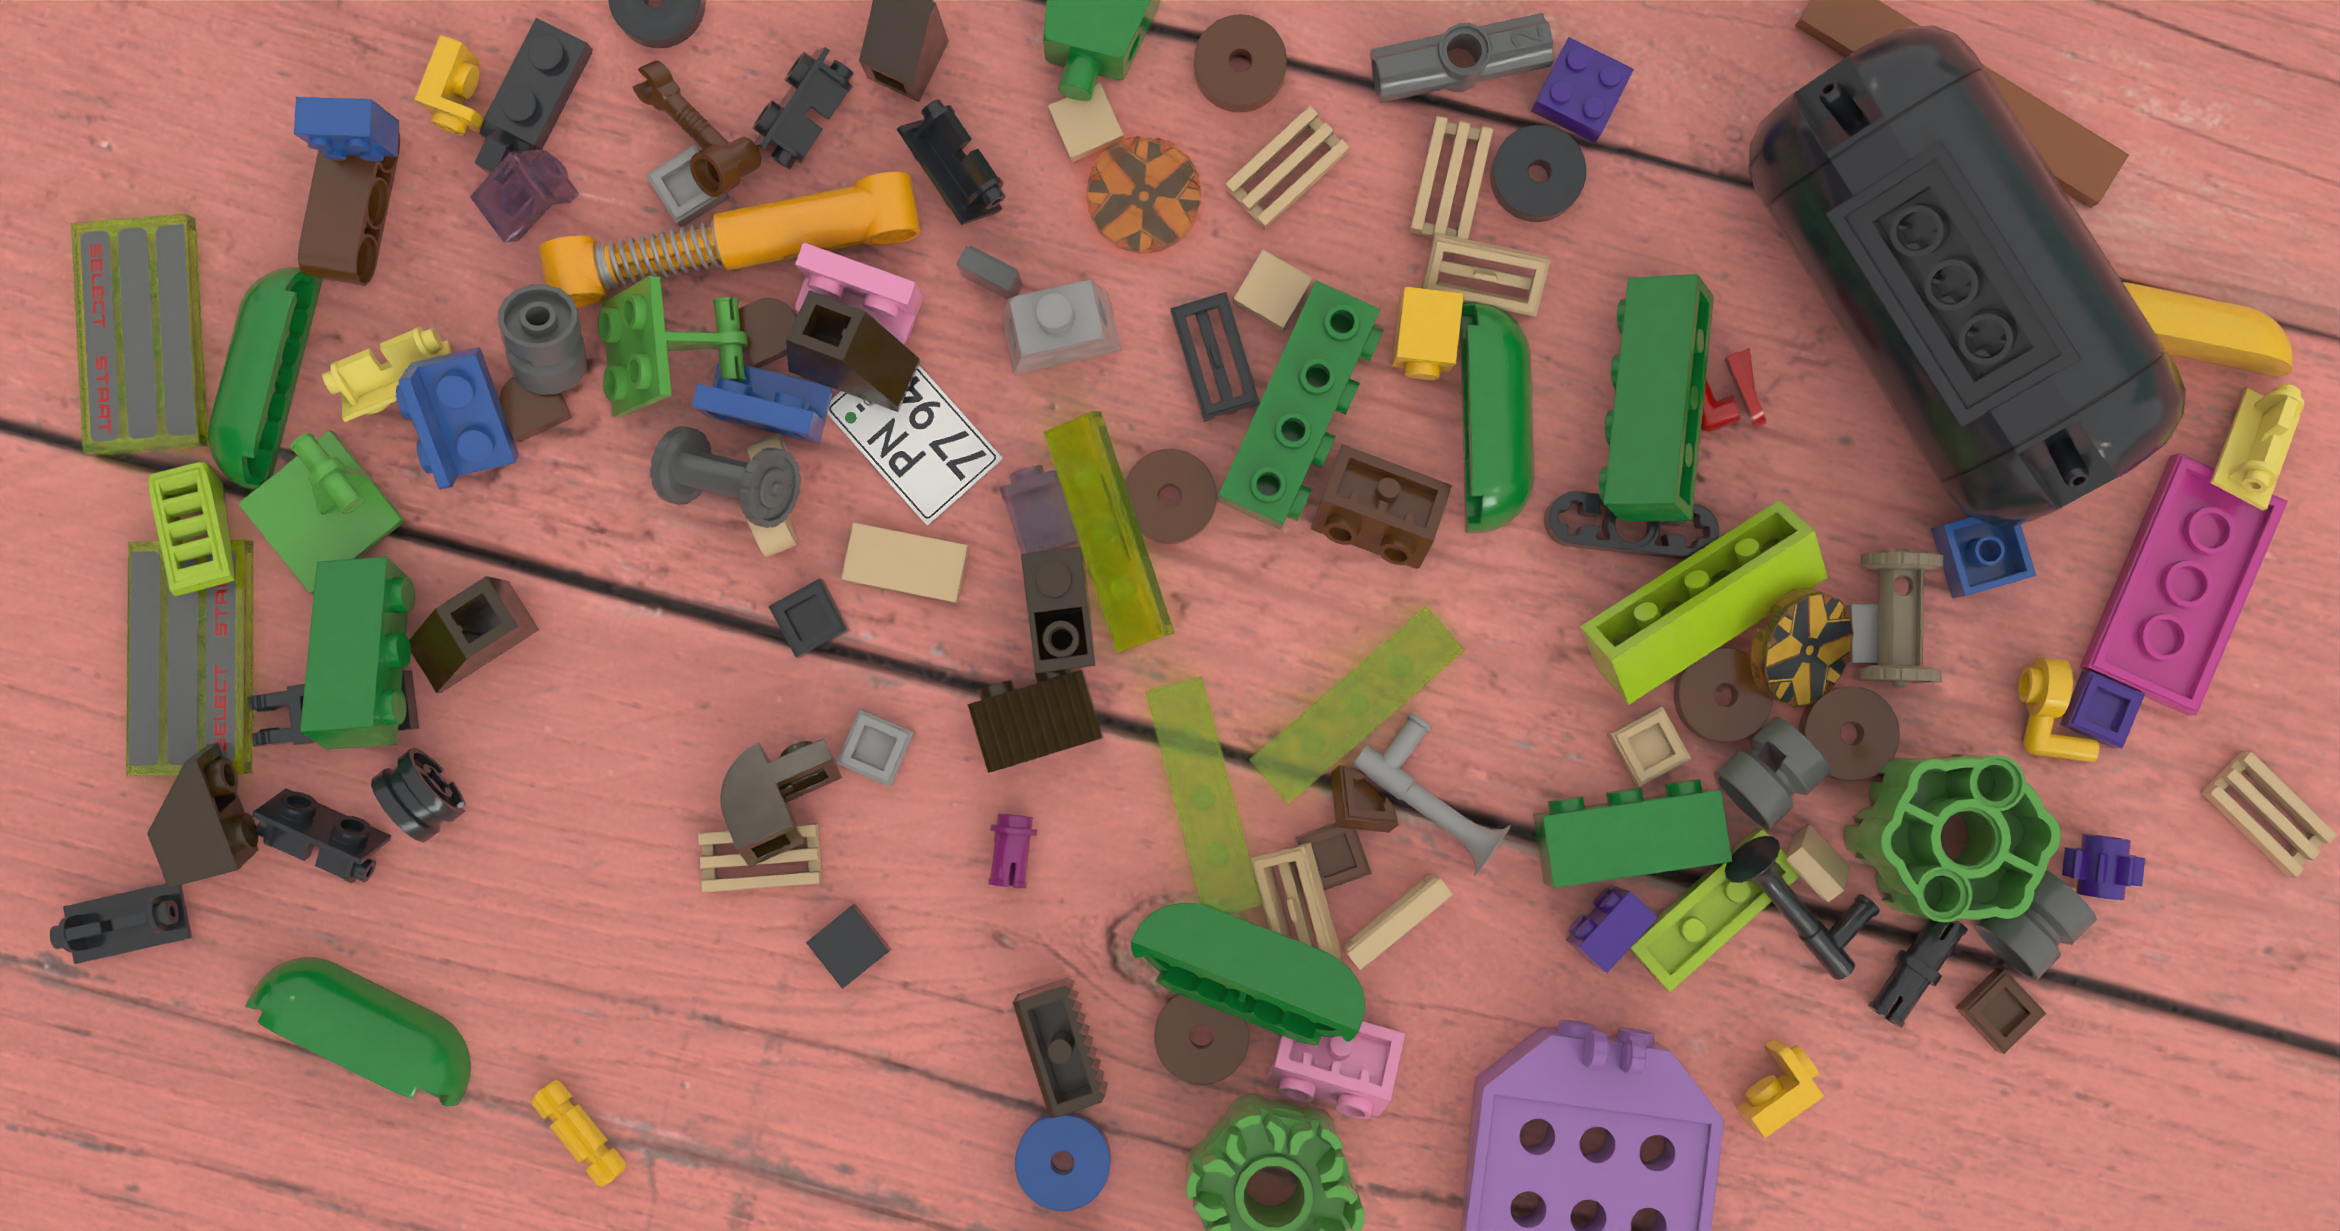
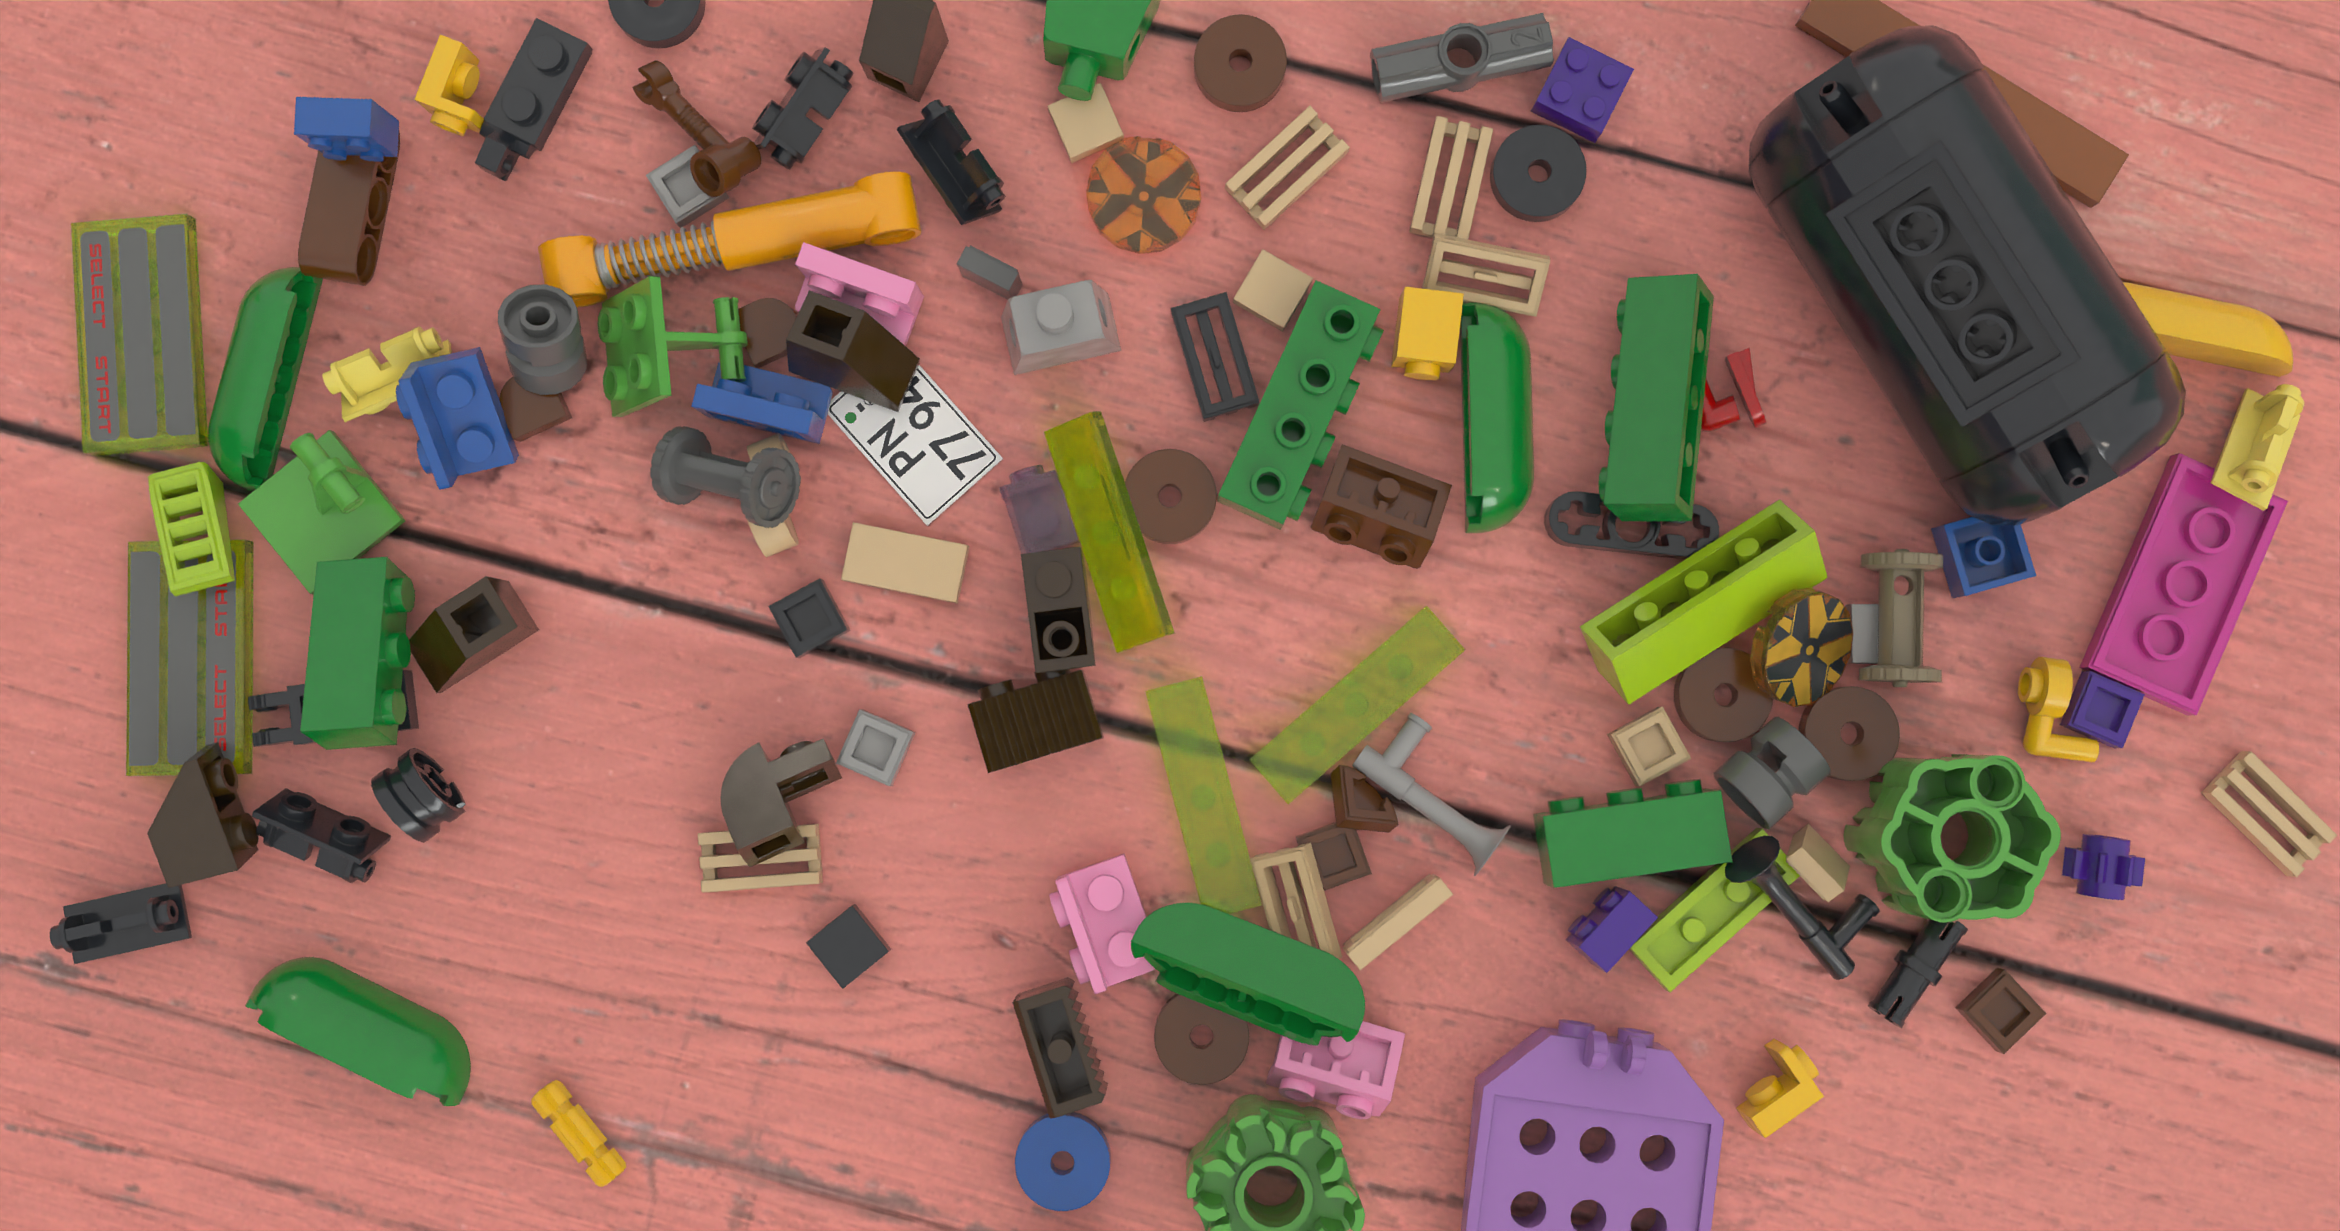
clear purple bracket [470,150,579,243] -> none
magenta pin [988,813,1037,888] -> none
dark grey wheel [1975,870,2097,981] -> none
none -> bright pink bracket [1049,853,1156,994]

